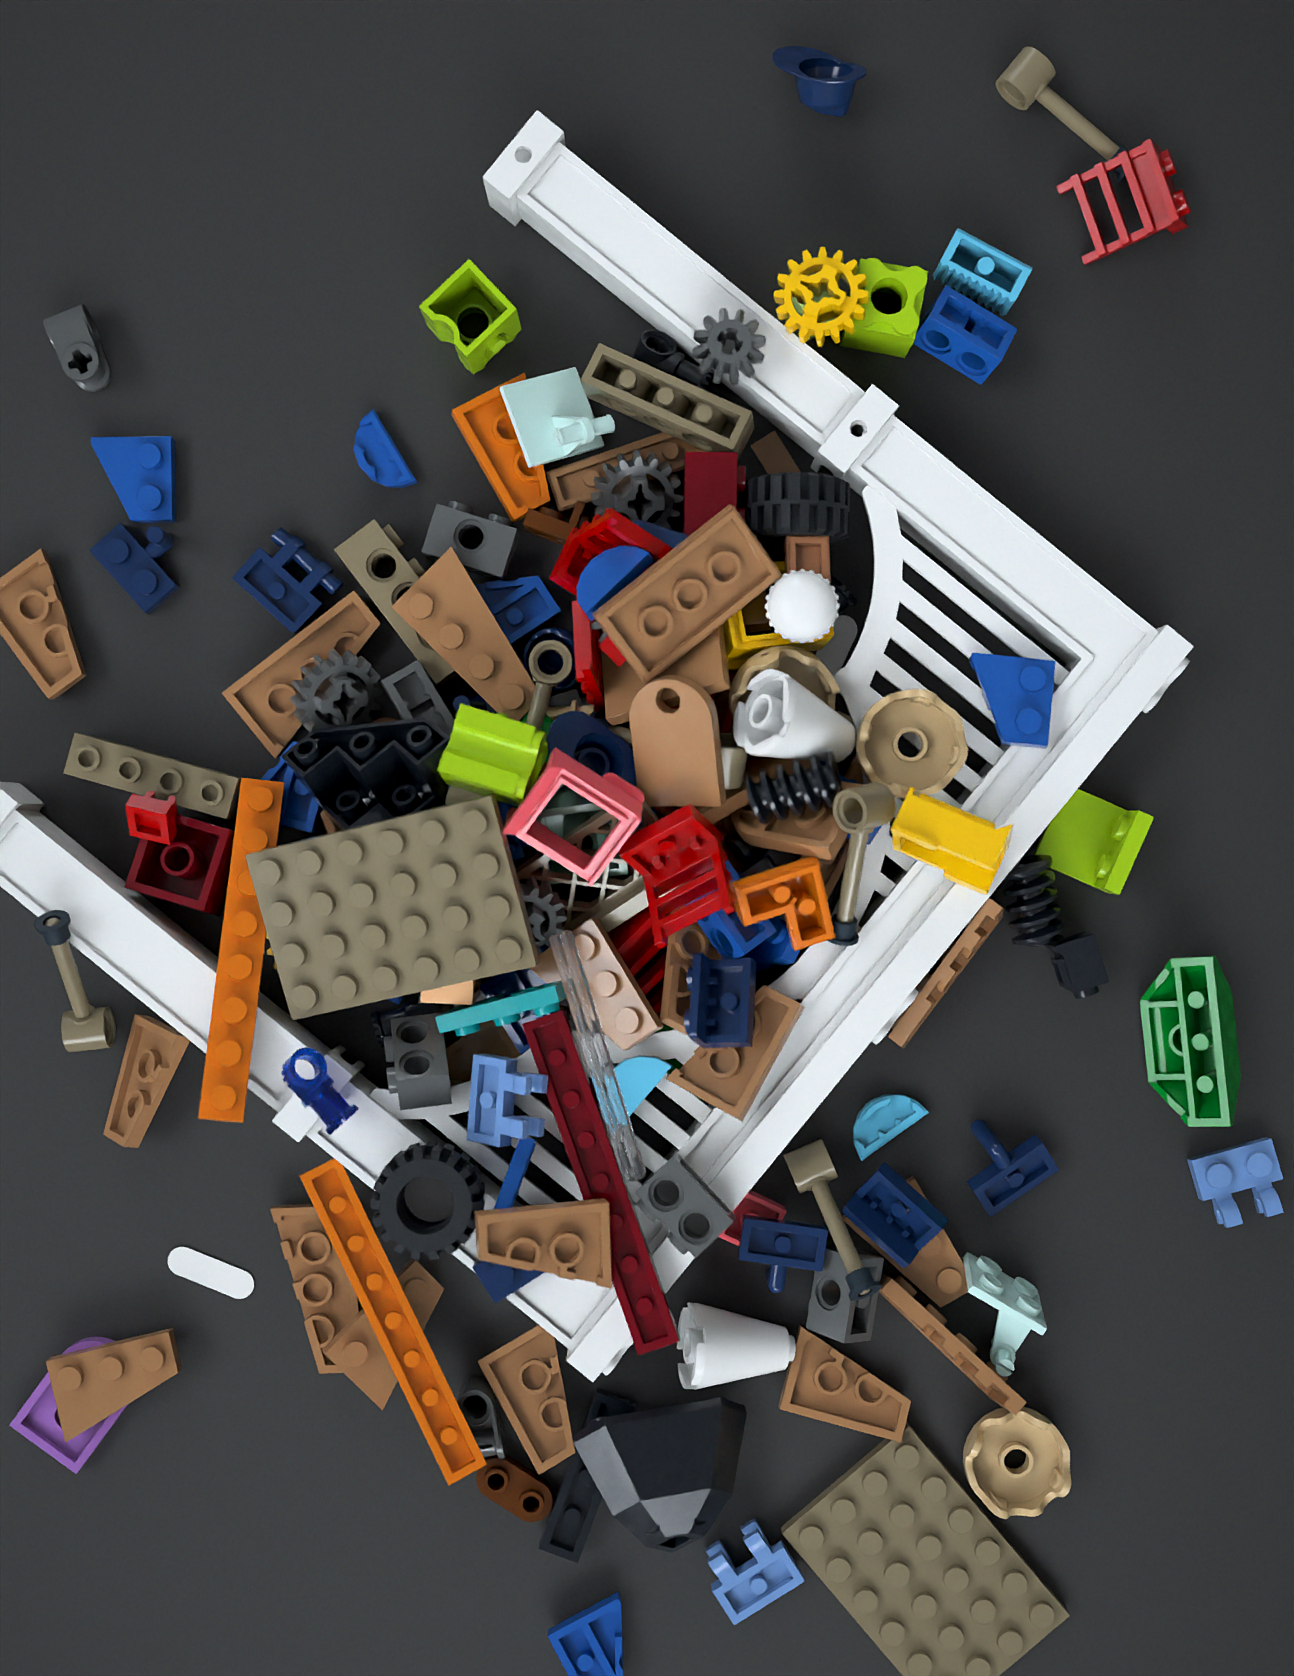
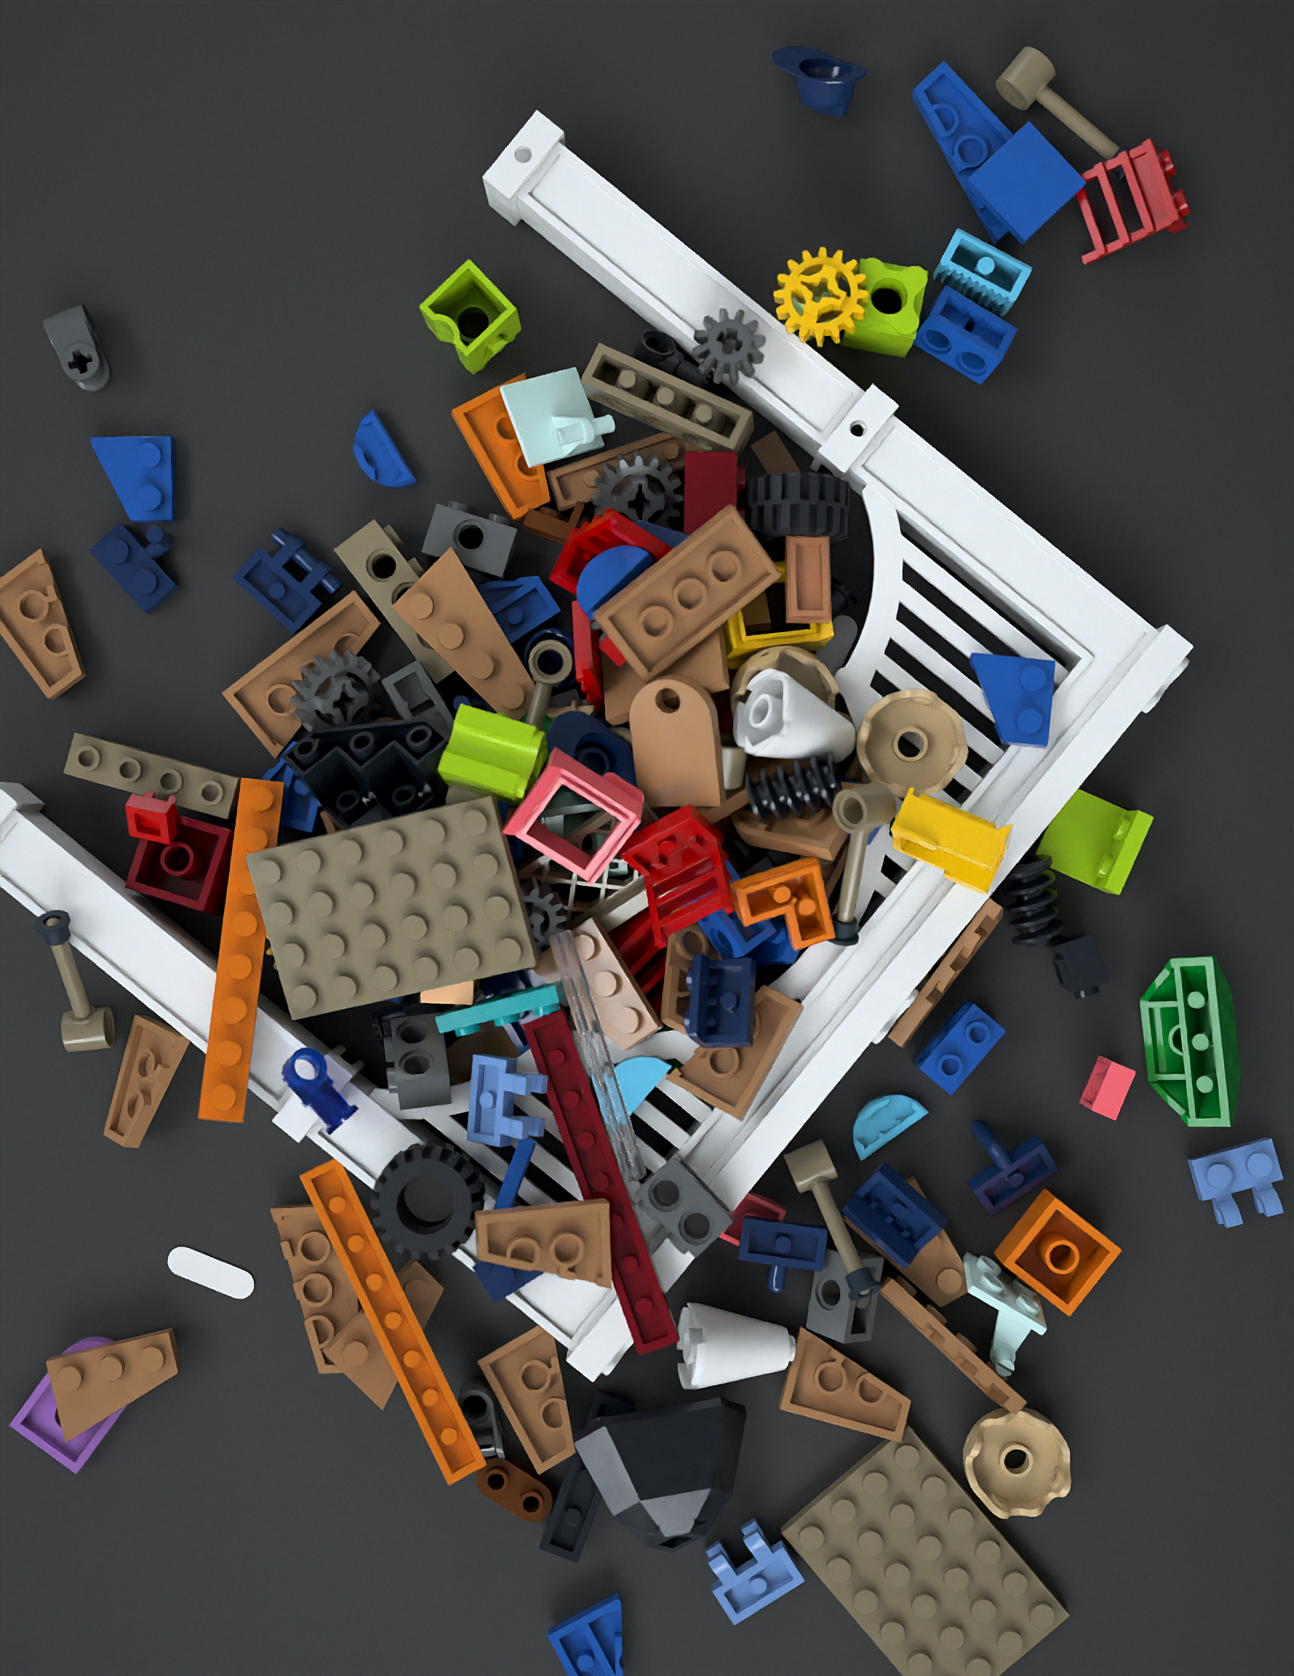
white hat [765,569,840,644] -> none
none -> blue wing [911,61,1013,246]
none -> blue brick [912,999,1006,1095]
none -> blue tile [965,121,1087,245]
none -> orange brick [994,1188,1122,1317]
none -> coral piece [1079,1055,1136,1120]

